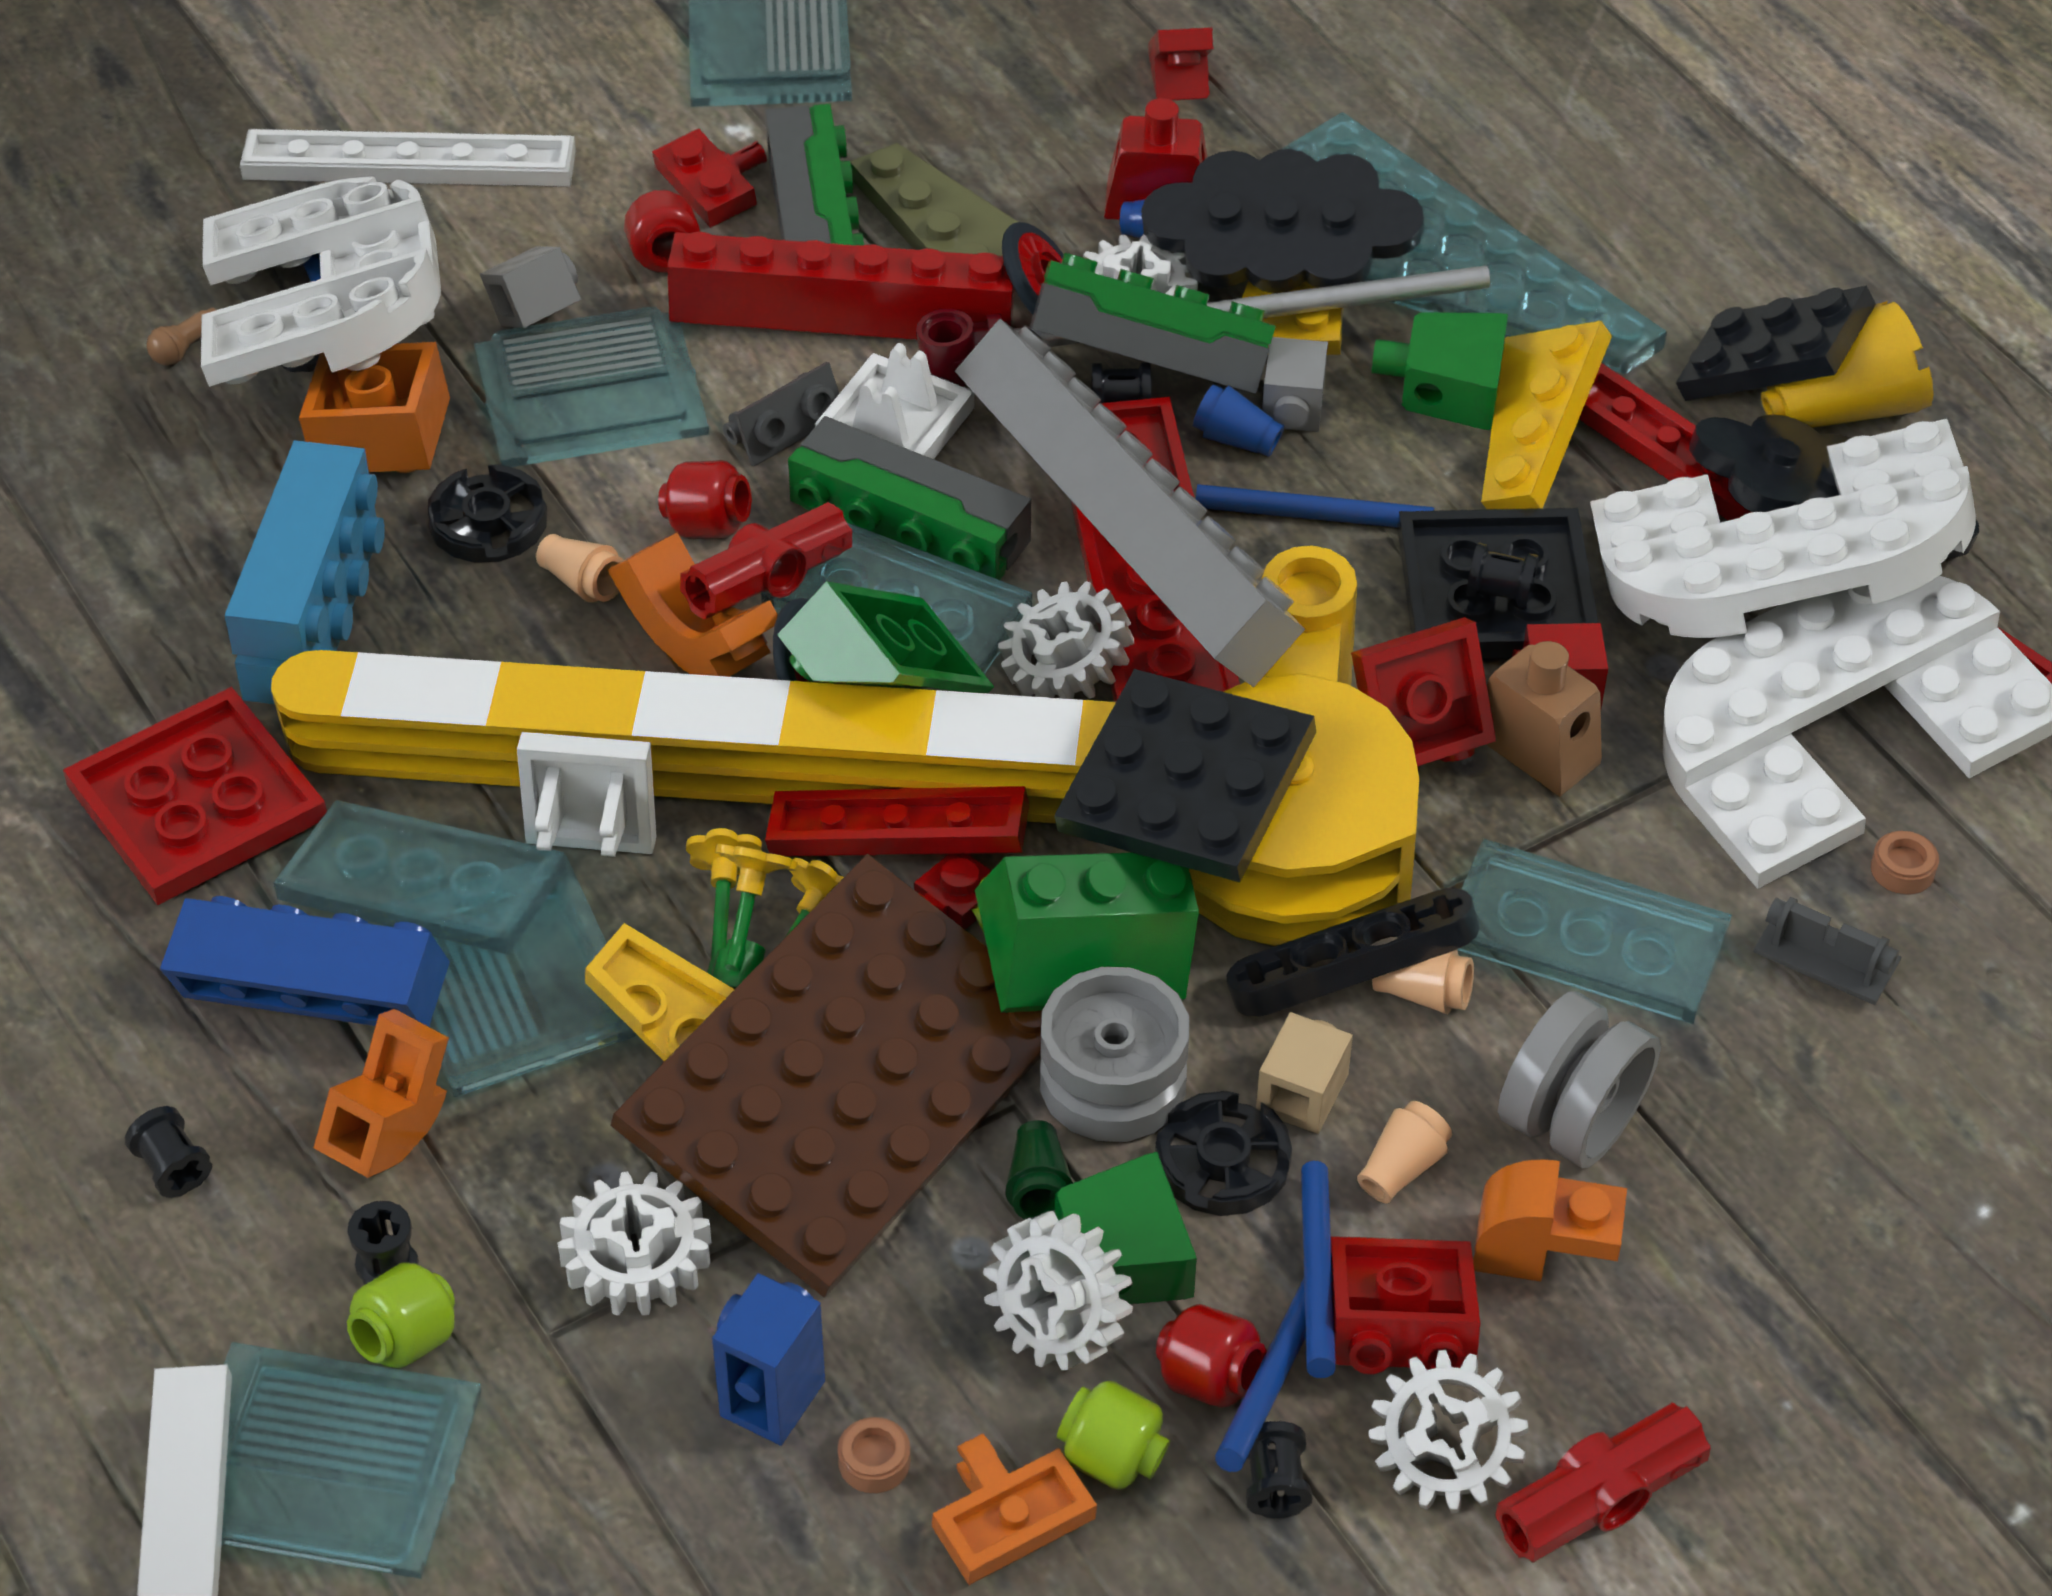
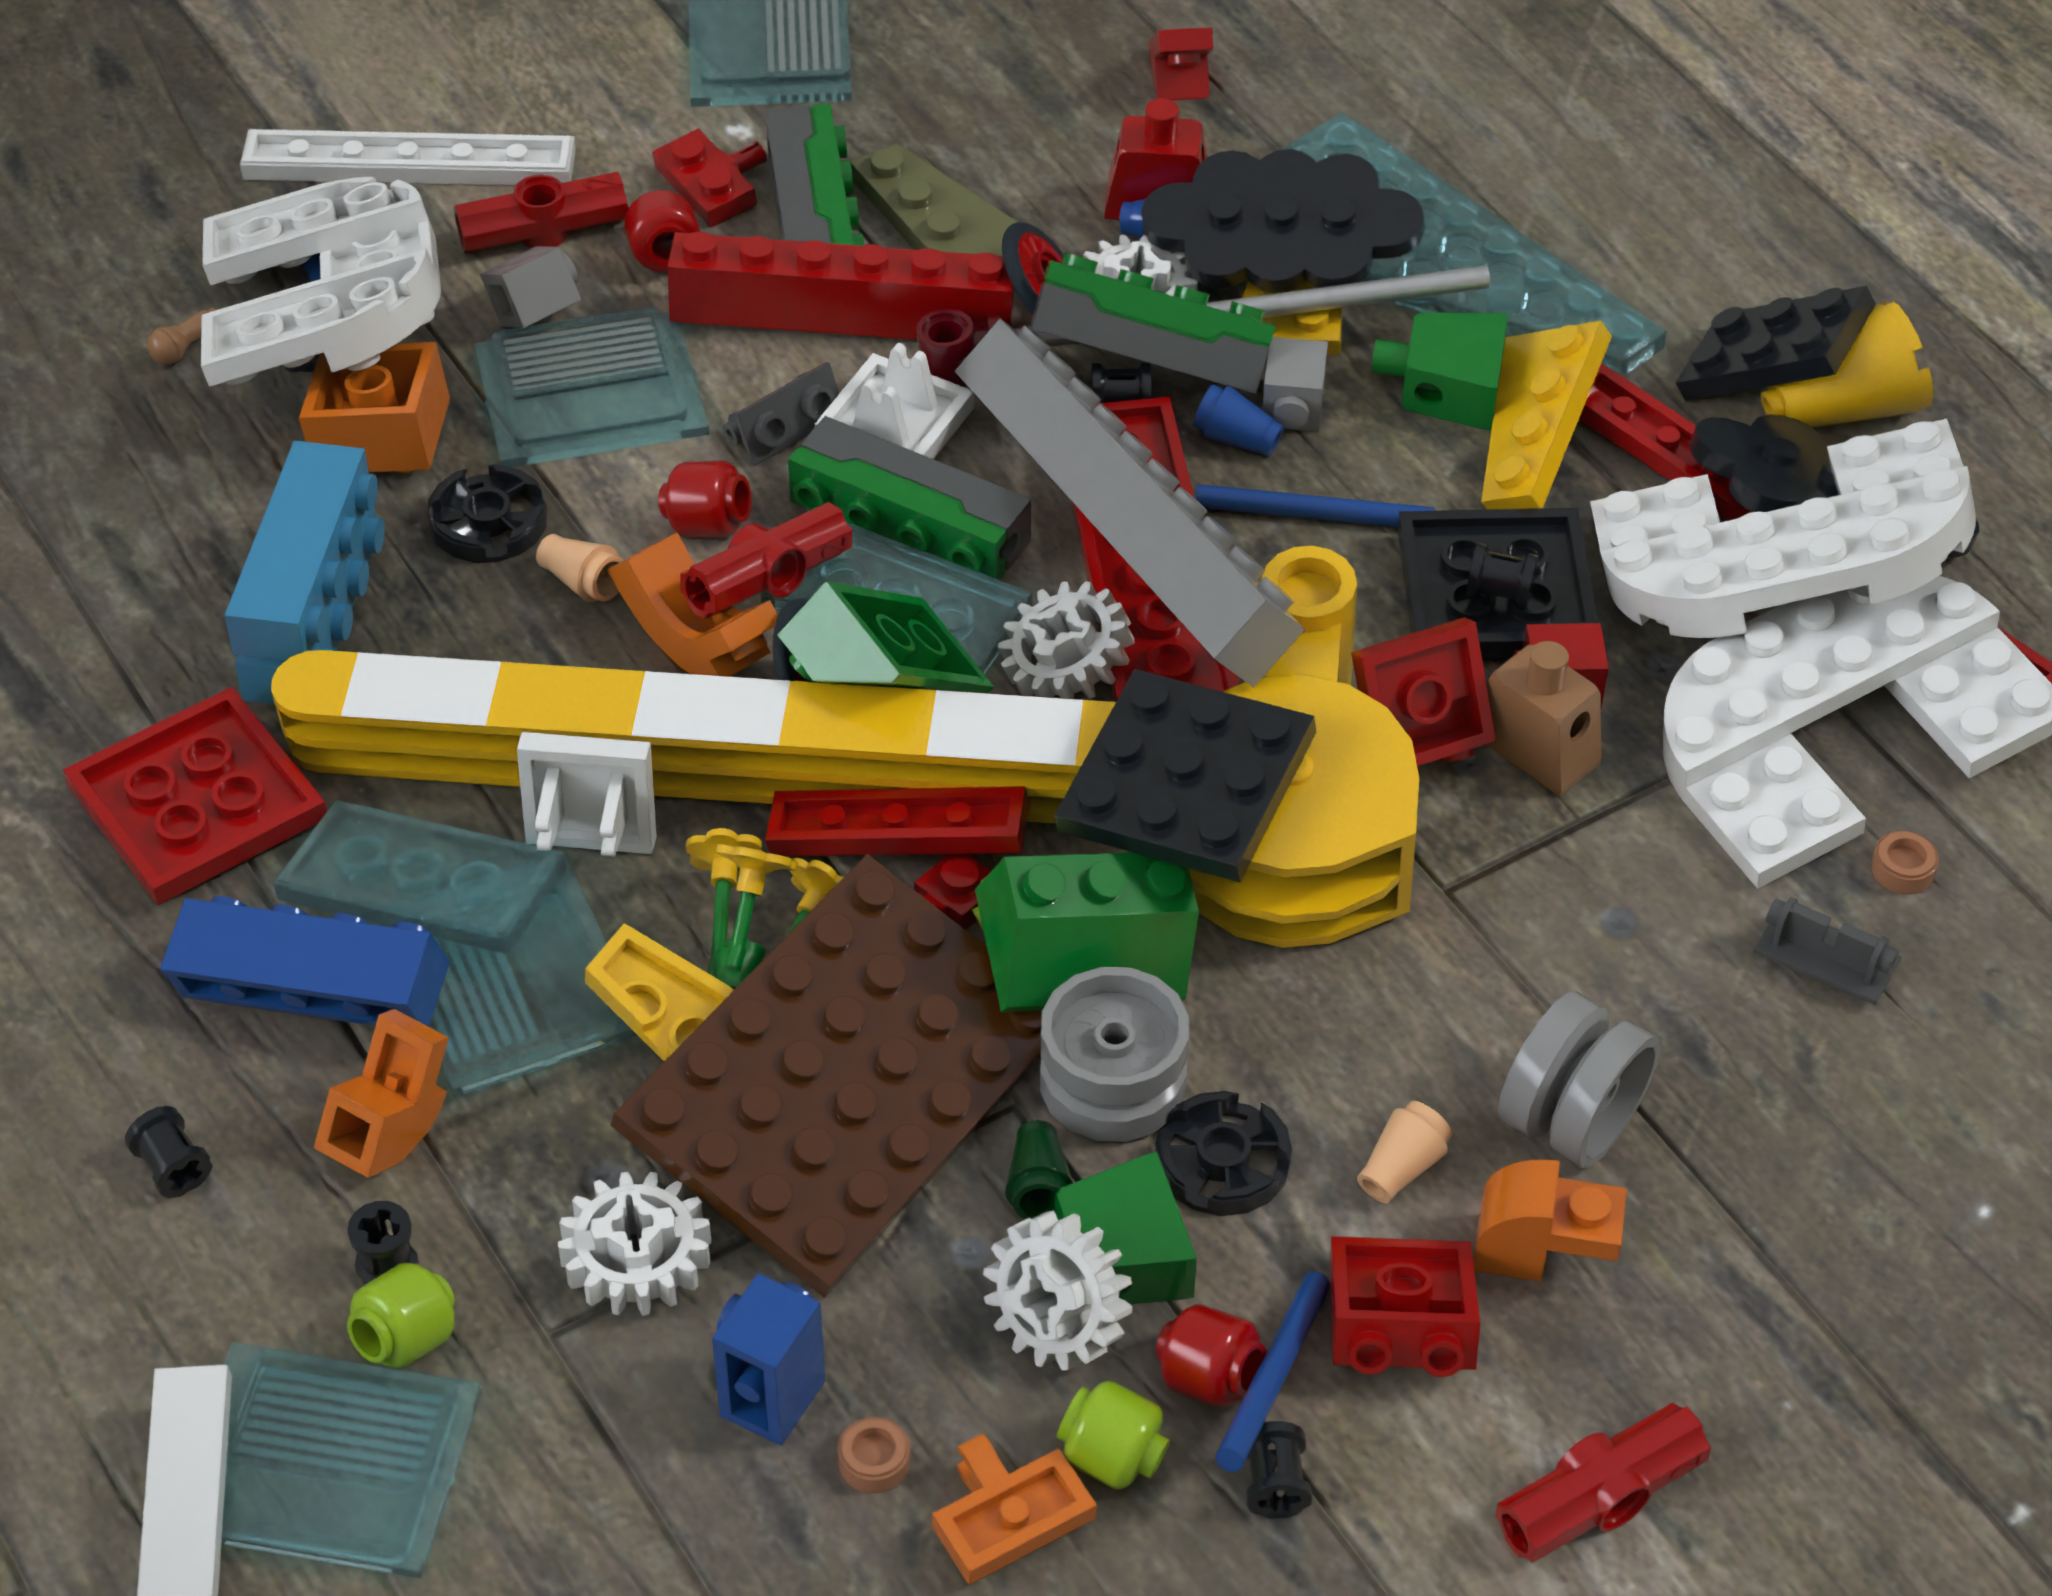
black beam [1226,888,1480,1017] -> none
tan brick [1256,1012,1353,1134] -> none
blue bar [1301,1161,1336,1378] -> none
white gear [1368,1350,1529,1513] -> none
light nougat cone [1372,950,1474,1014] -> none
clear light blue tile [1457,838,1732,1024] -> none
none -> red piece [453,172,628,253]

